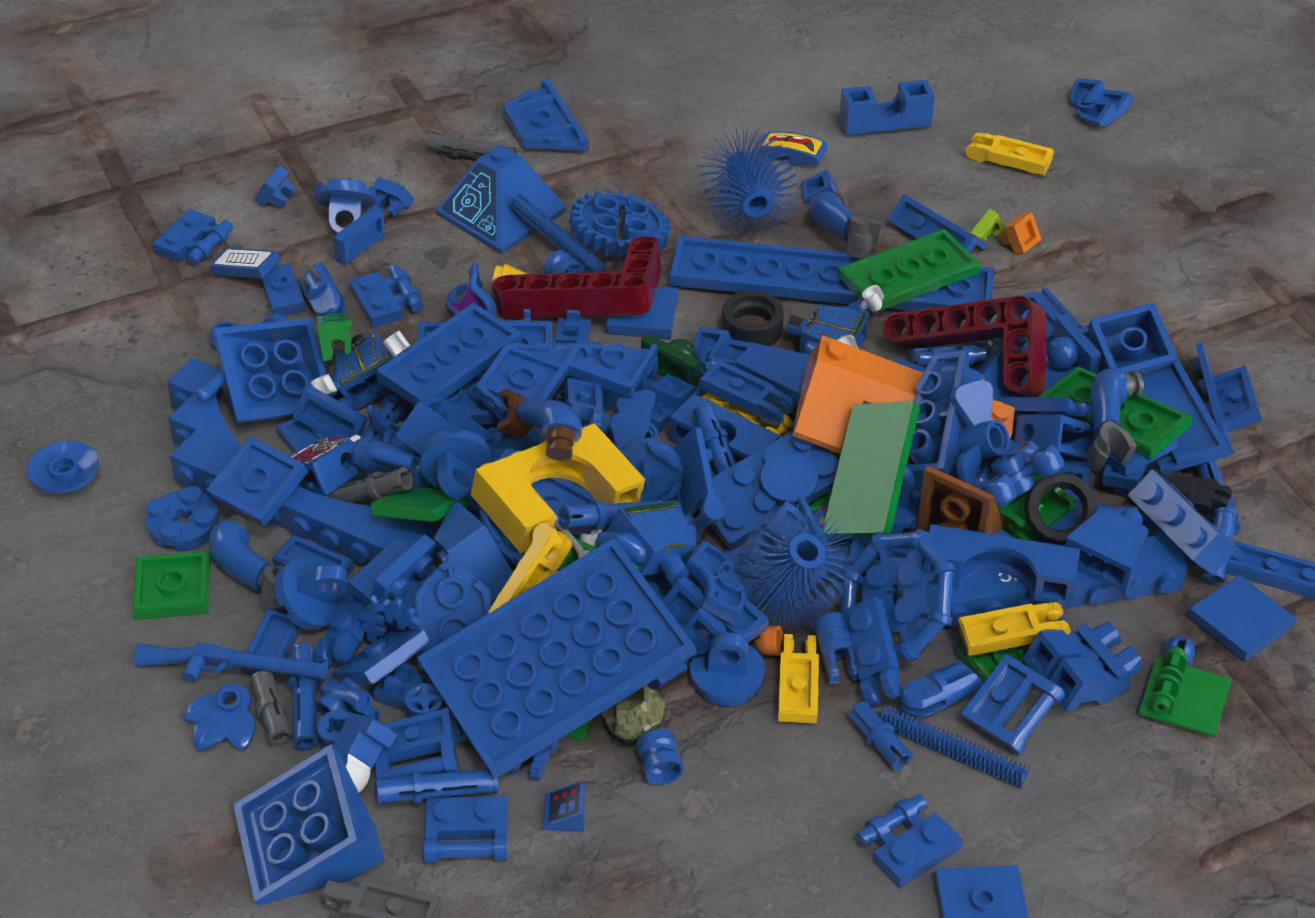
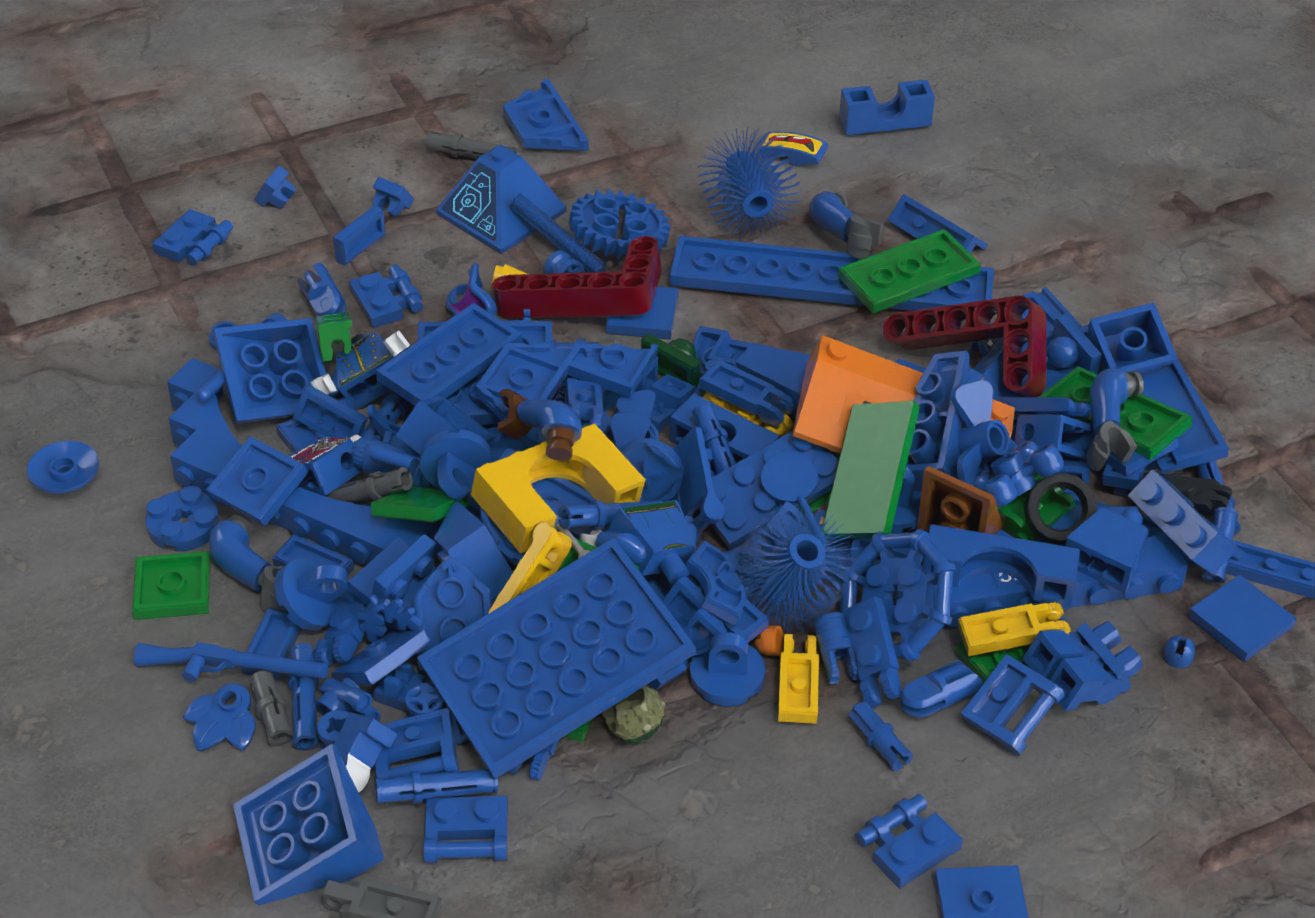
tile [210,248,280,279] -> none
blue plate [261,263,306,316] -> none
blue tile [314,179,377,235] -> none
slope [543,782,586,831] -> none
blue tile [554,310,591,343] -> none
blue wheel [636,729,684,785] -> none
black tyre [722,291,784,346] -> none
blue torso [786,285,884,355] -> none
blue slope [801,169,839,204] -> none
blue axle [880,704,1031,789] -> none
blue plate [909,344,987,368] -> none
yellow hinge [965,132,1054,175] -> none
lime tile [971,208,1005,241] -> none
orange tile [999,211,1041,254] -> none
blue brick [1070,78,1133,126] -> none
green hinge [1138,647,1232,737] -> none
blue bracket [1193,342,1262,456] -> none

